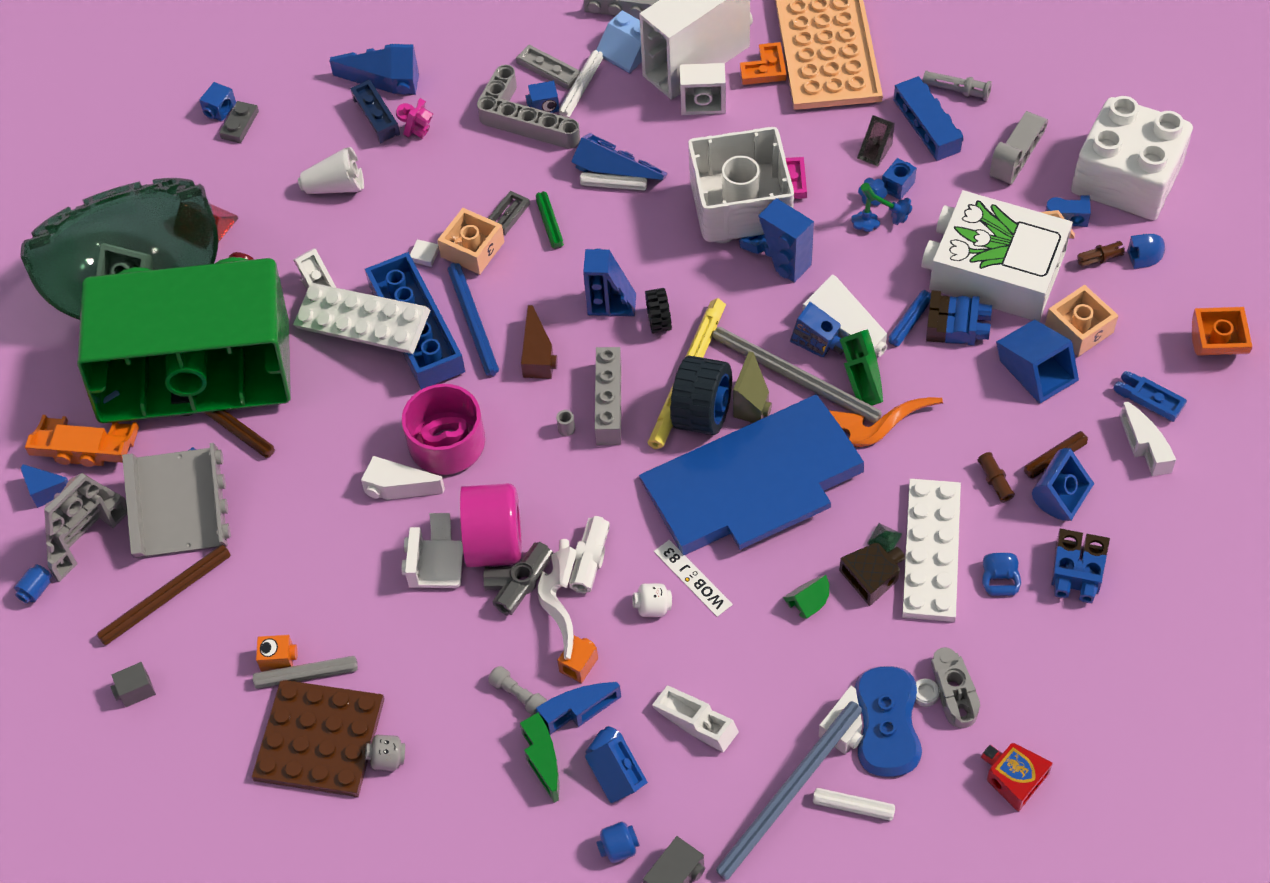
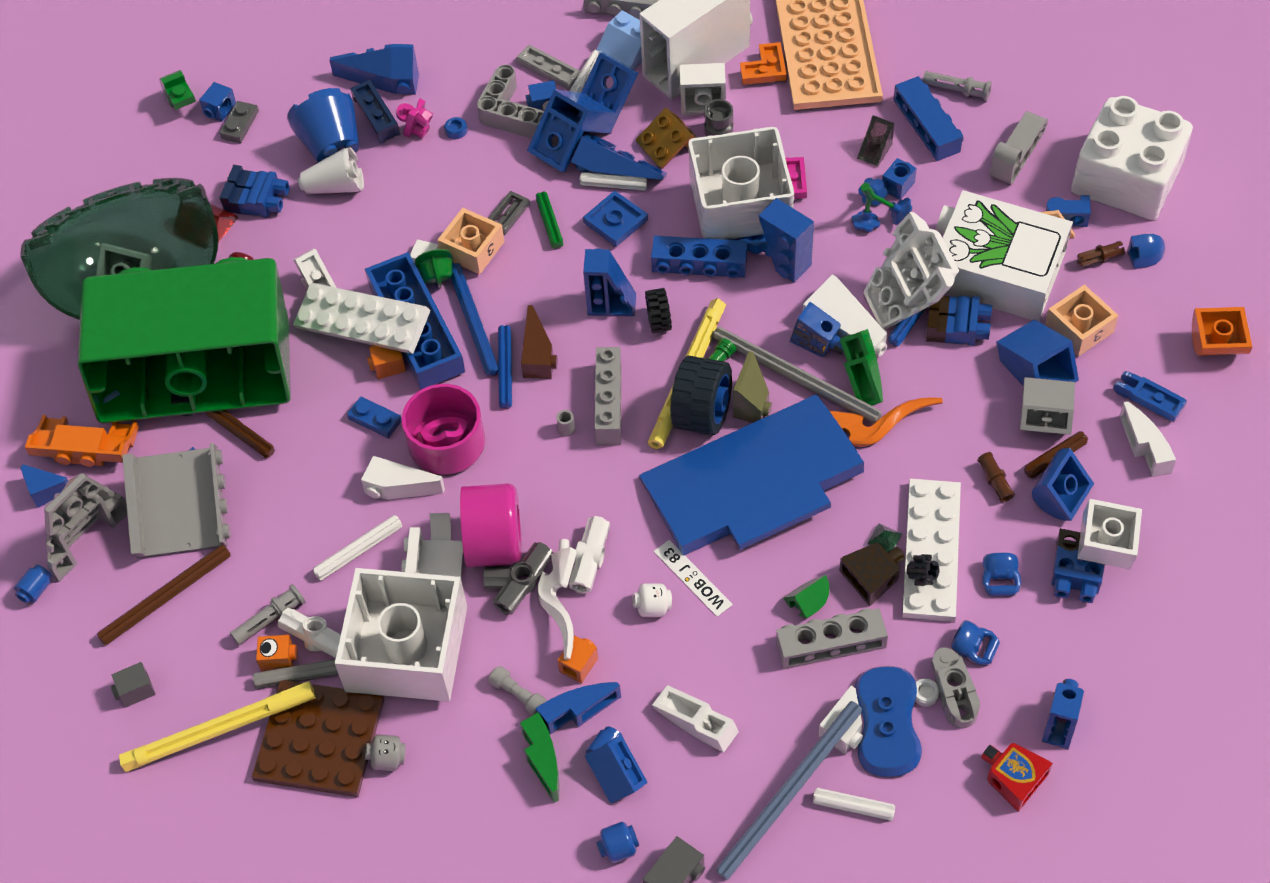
none -> light yellow piece [119,681,316,772]
none -> green brick [159,70,196,110]
none -> blue hips [219,164,290,218]
none -> light grey pin [230,584,306,646]
none -> white piece [278,608,341,658]
none -> blue cone [287,88,359,163]
none -> white axle [313,515,402,580]
none -> white brick [335,568,467,702]
none -> blue plate [347,396,402,439]
none -> orange brick [367,346,406,379]
none -> green piece [415,249,453,288]
none -> blue tile [444,117,467,139]
none -> blue axle [498,325,512,408]
none -> blue bracket [527,52,638,172]
none -> blue plate [583,190,648,247]
none -> pearl gold bracket [636,107,698,169]
none -> blue brick [651,235,747,278]
none -> dark grey wheel [704,99,733,137]
none -> green pin [709,338,737,361]
none -> light grey brick [776,608,888,669]
none -> white wedge [863,212,959,330]
none -> black gear [907,554,940,586]
none -> blue piece [951,620,1000,665]
none -> light grey slope [1019,377,1075,435]
none -> blue torso [1042,679,1084,749]
none -> white brick [1077,499,1142,569]

